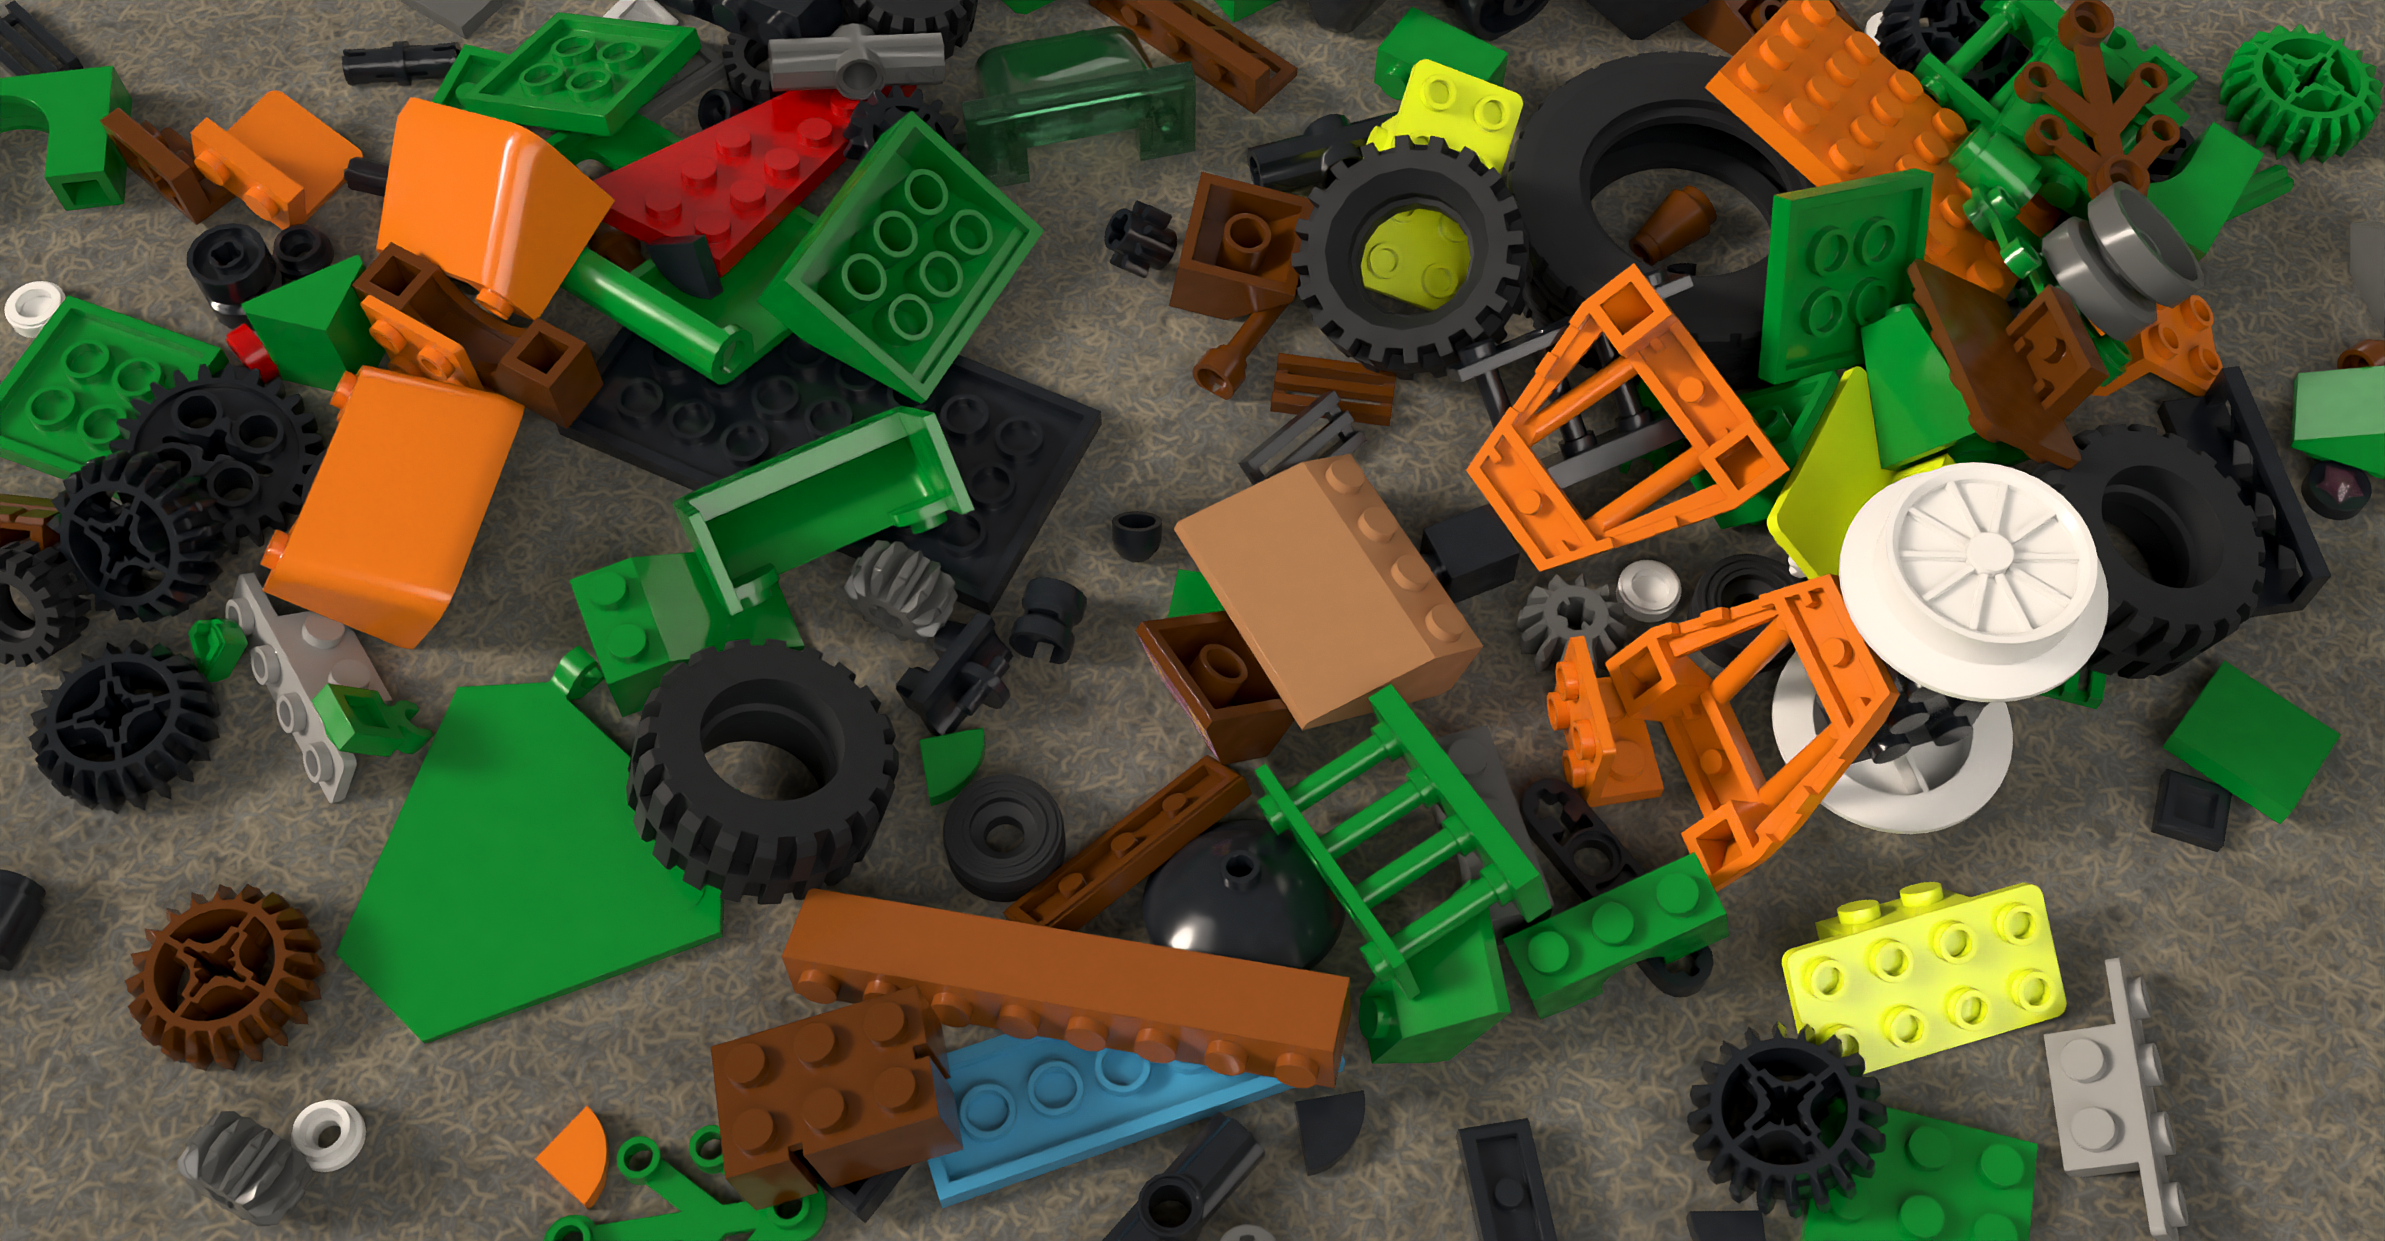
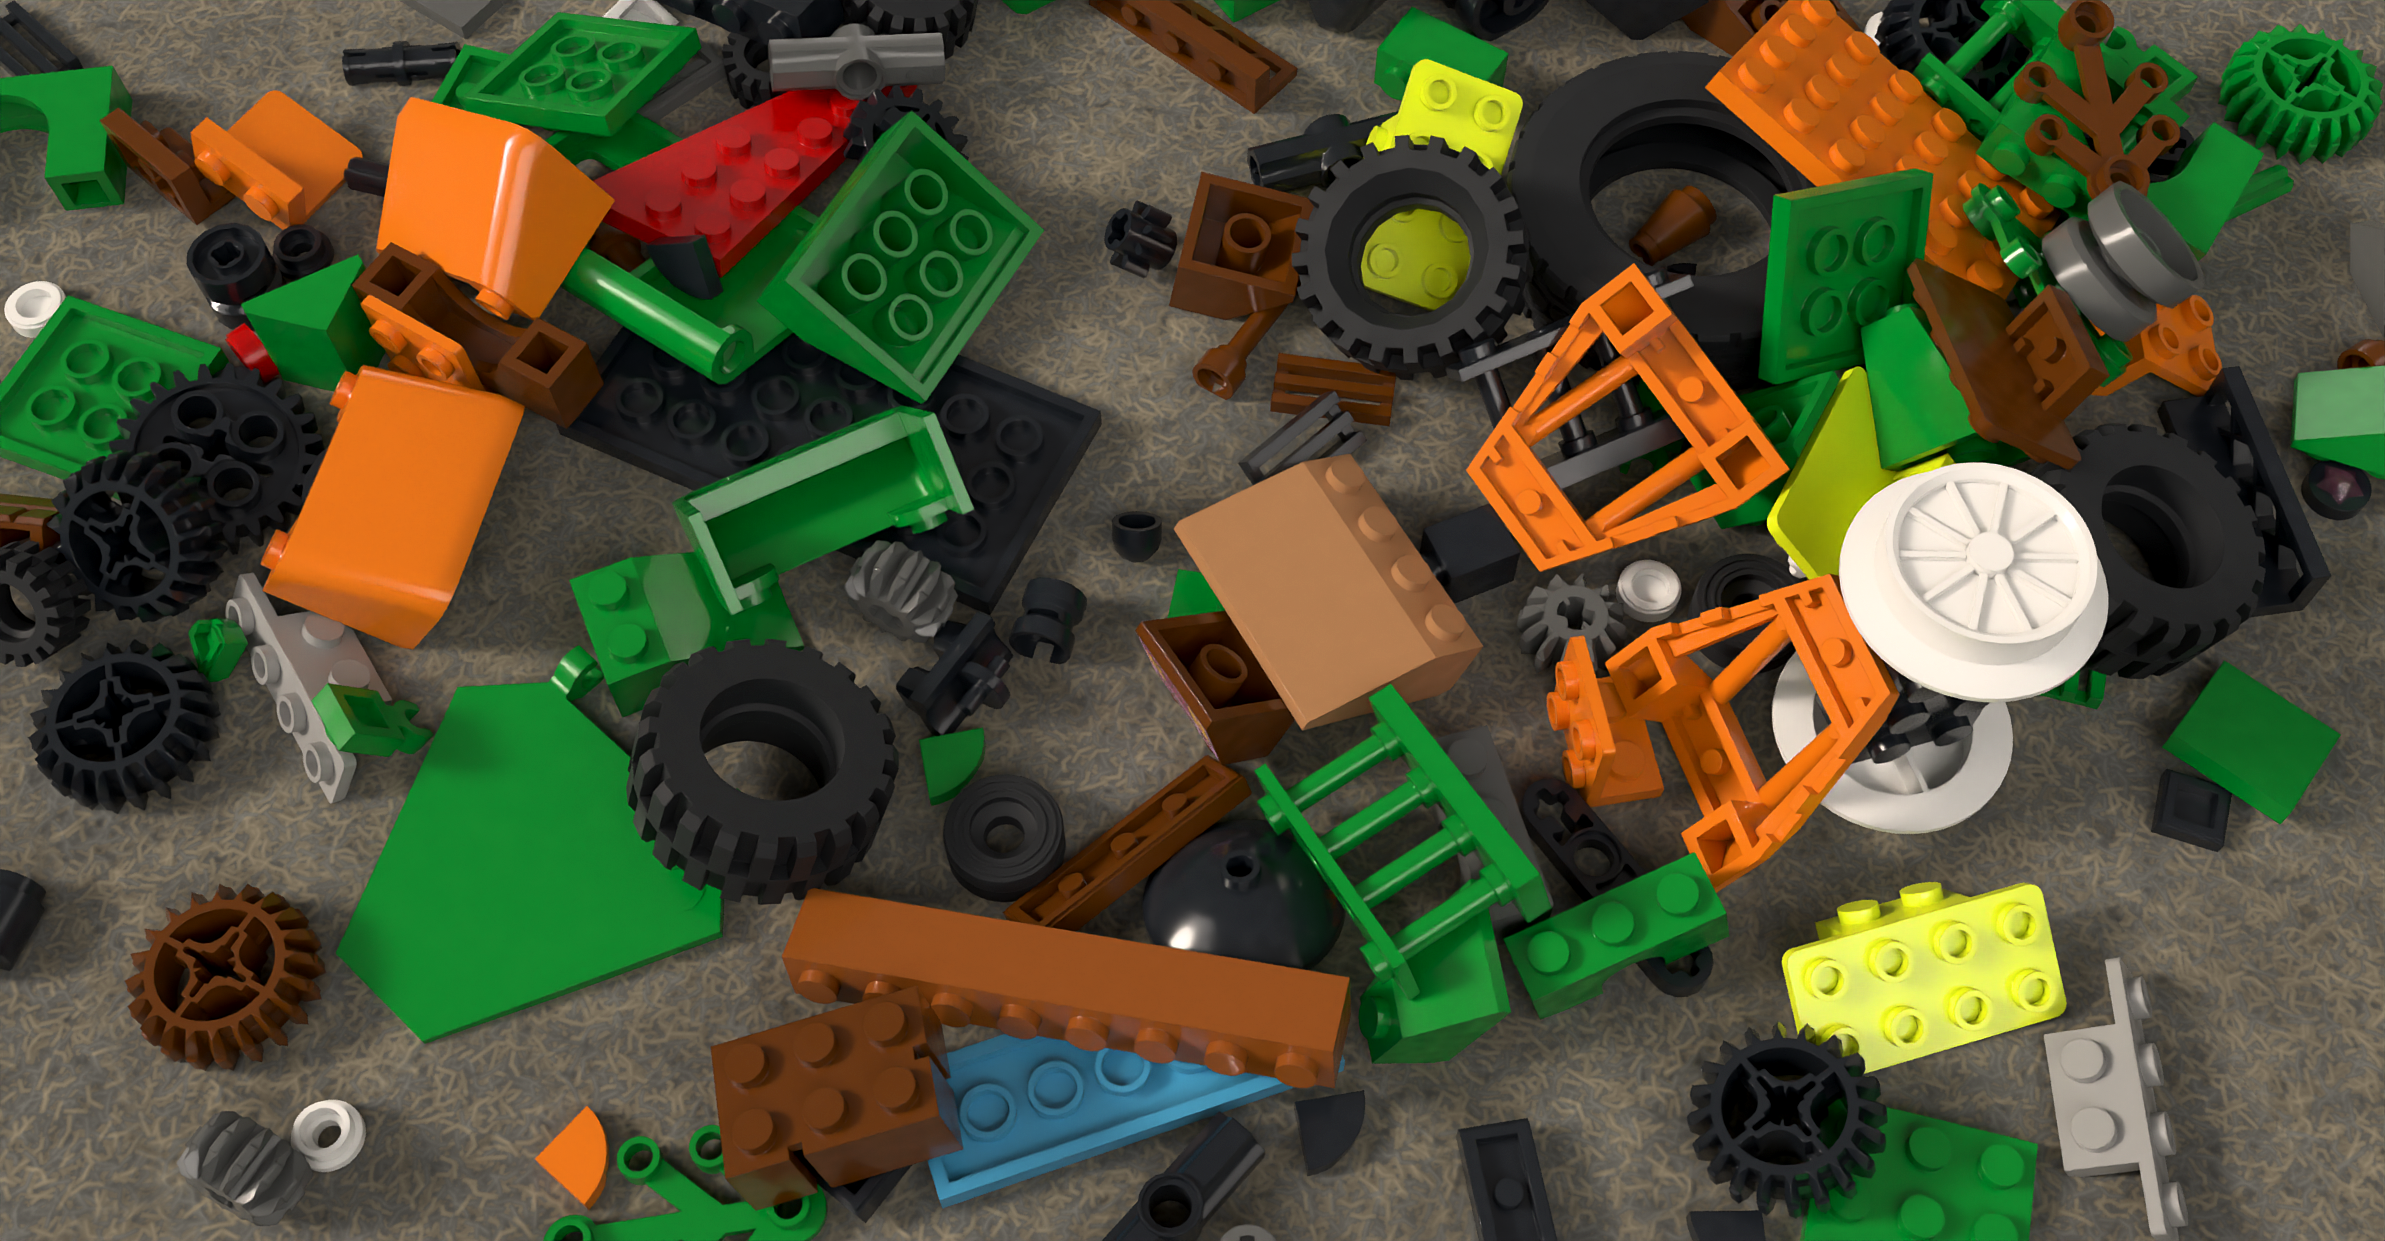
black hinge [698,89,747,130] -> none
clear green windscreen [961,26,1196,188] -> none
green brick [1948,124,2042,209] -> none

